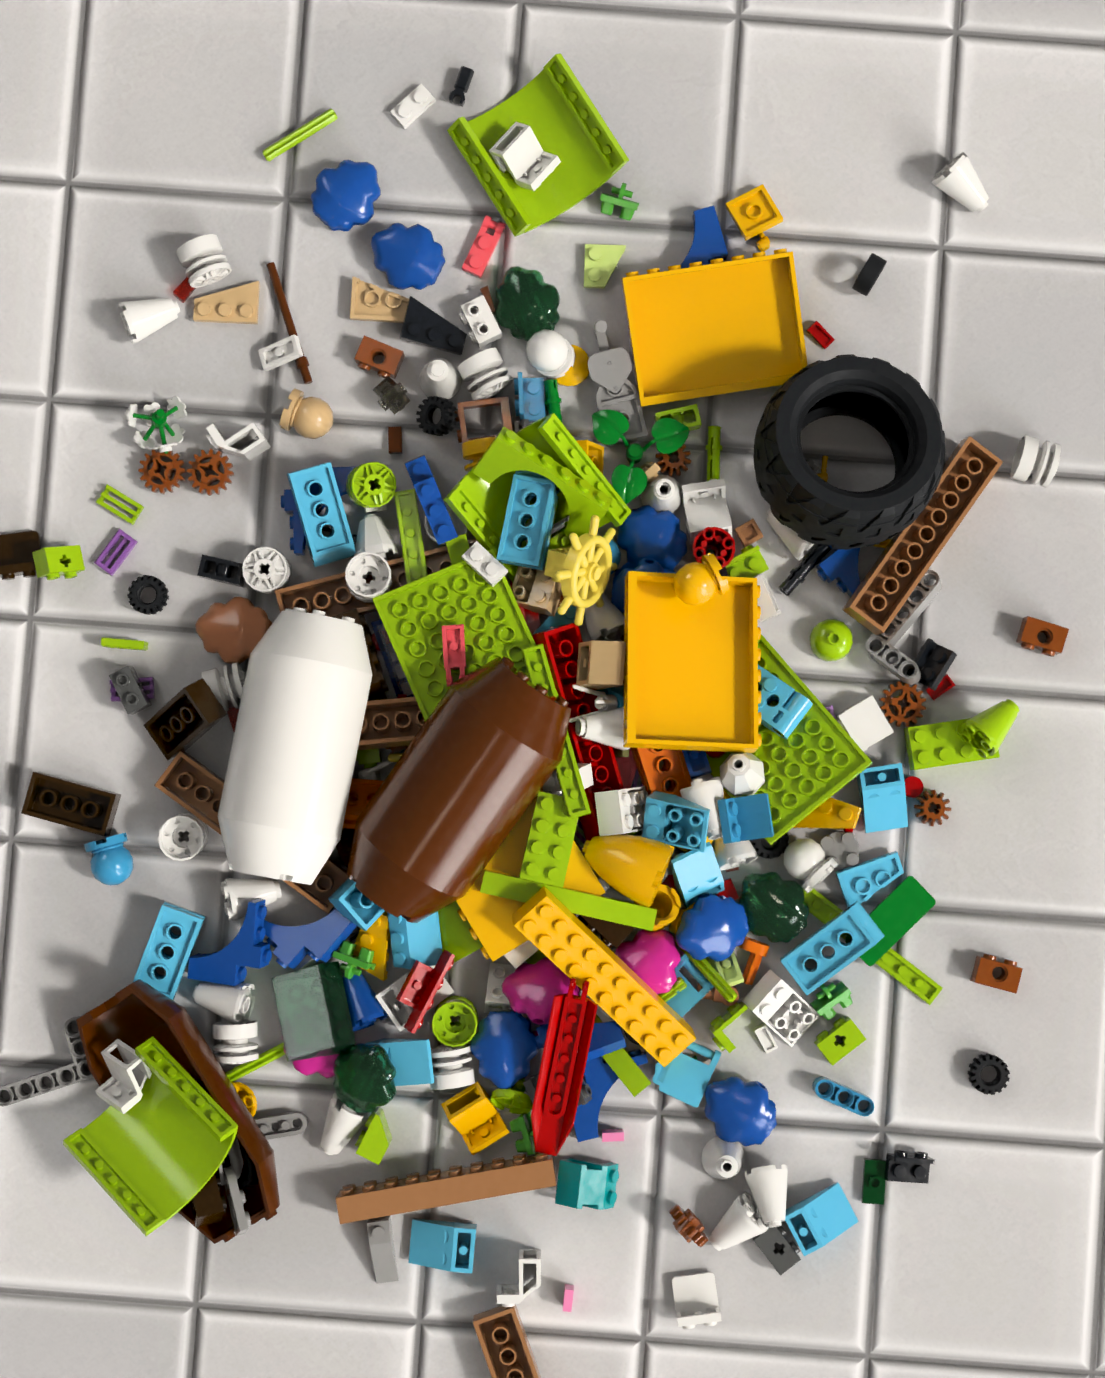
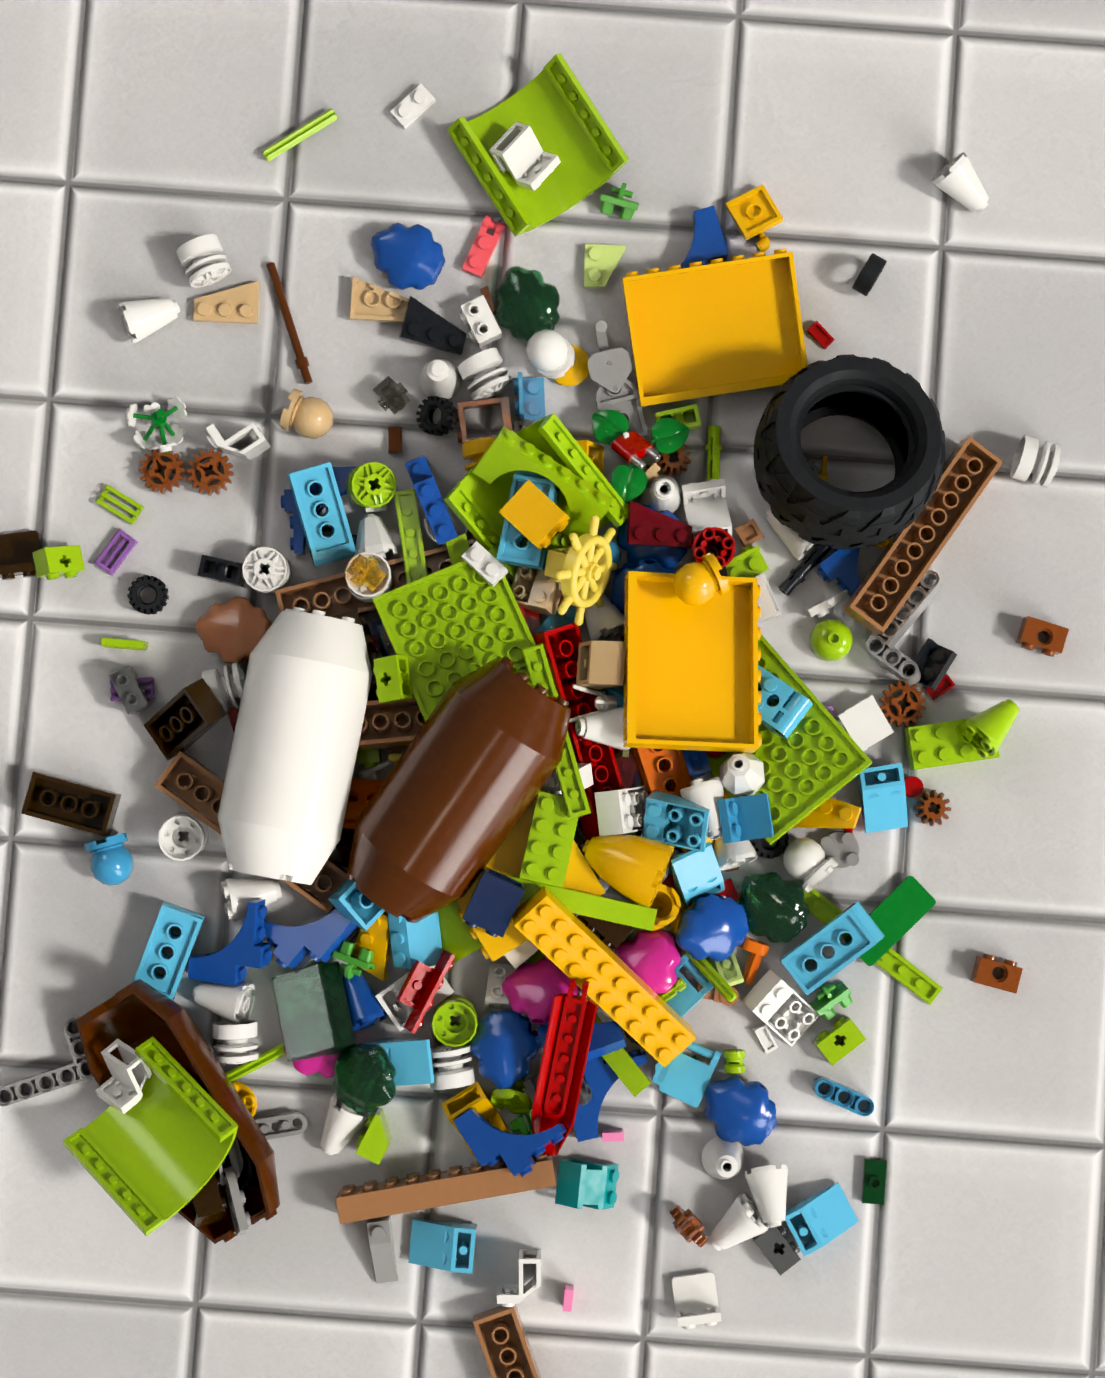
clear red piece [173,277,196,303] -> none
white plate [258,335,303,371] -> none
blue piece [311,160,381,231] -> none
dark orange brick [354,335,405,380] -> none
coral hinge [442,624,466,687] -> none
black bar [449,66,474,106] -> none
green pin [544,379,562,422] -> none
lime bracket [709,1001,748,1053] -> none
medium azure wing [835,851,904,908] -> none
black bracket [884,1150,935,1184] -> none
black tyre [968,1054,1010,1095] -> none
none -> clear yellow brick [346,554,386,592]
none -> lime brick [373,655,413,703]
none -> blue arch [453,1109,567,1177]
none -> dark blue brick [462,867,526,938]
none -> yellow brick [499,479,570,550]
none -> red piece [611,430,661,469]
none -> dark red wing [627,501,692,549]
none -> lime wheel [724,1049,746,1074]
none -> white plate [808,590,848,618]

